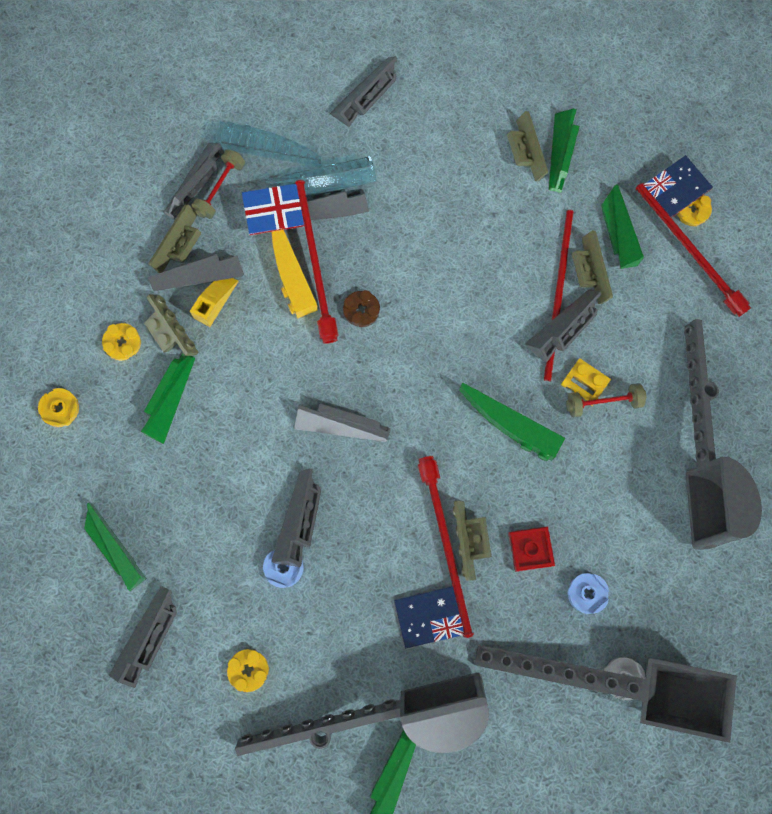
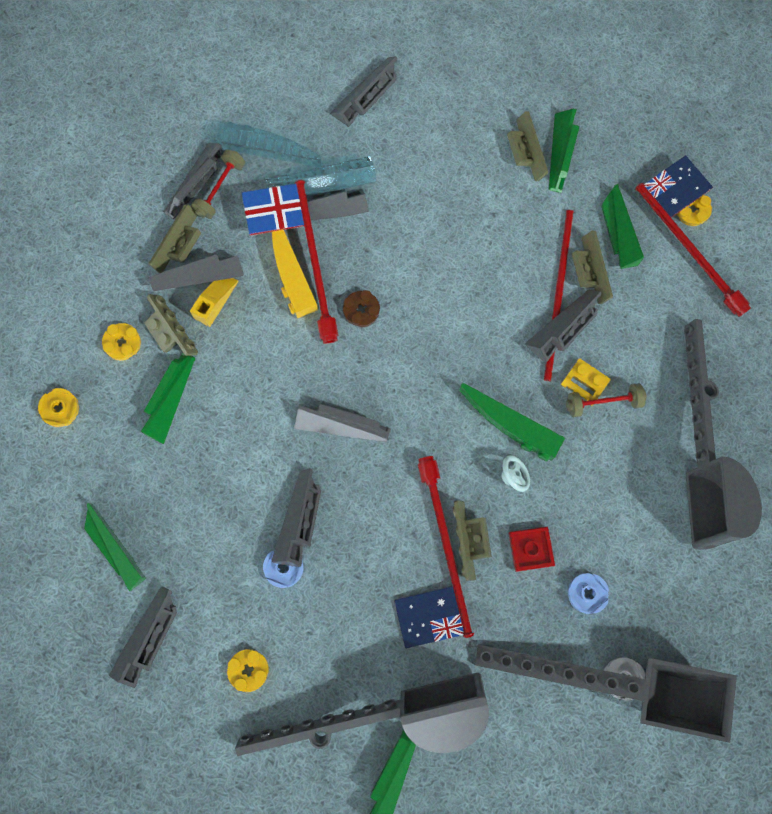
none -> light aqua piece [502,455,530,492]

